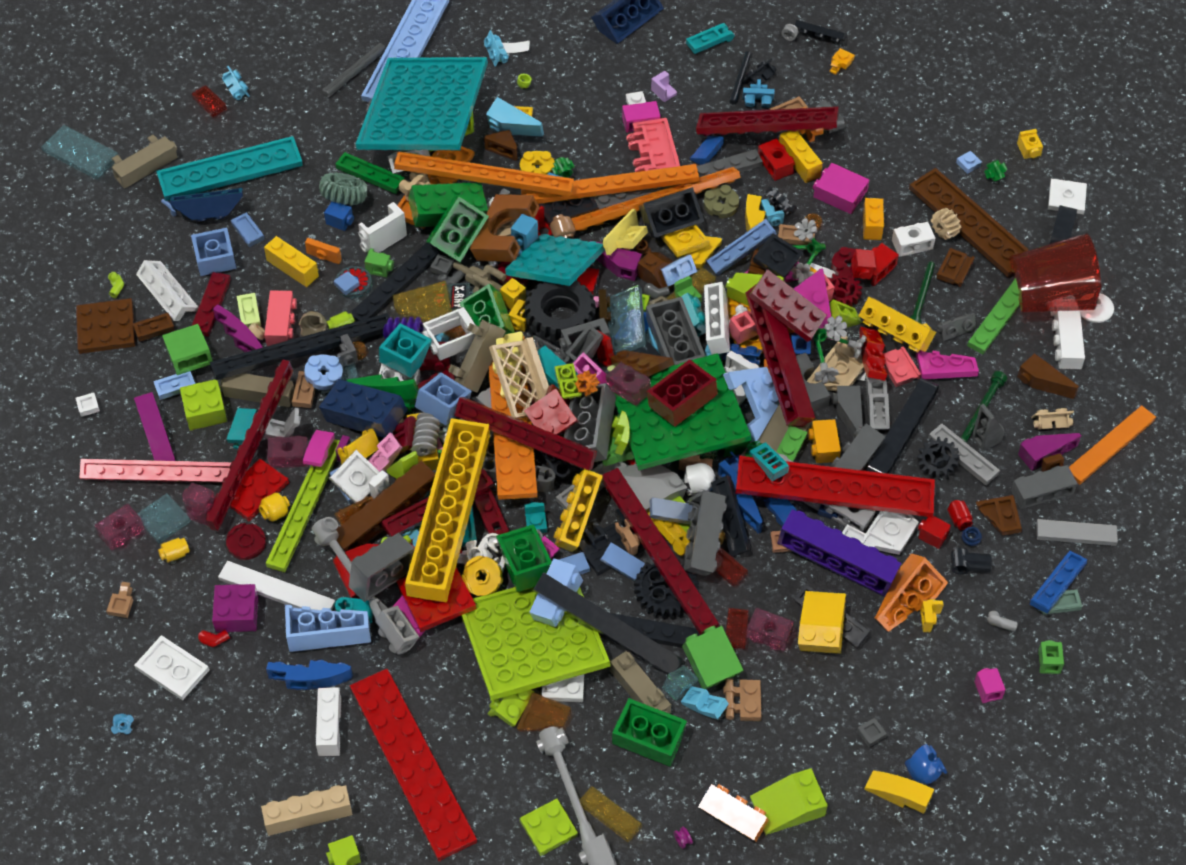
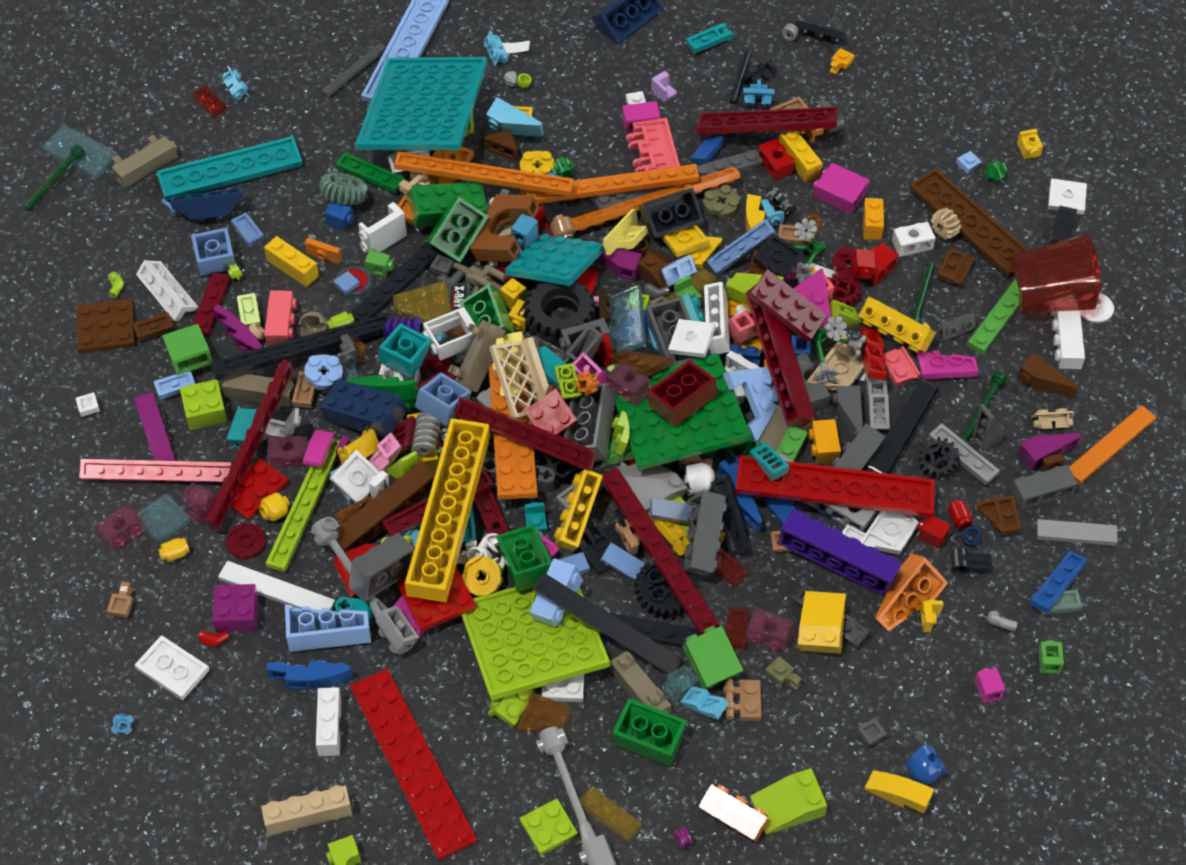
none -> dark green piece [24,144,86,210]
none -> lime plate [227,263,243,281]
none -> light grey hinge [504,71,518,86]
none -> white plate [668,319,716,357]
none -> olive plate [765,656,802,691]

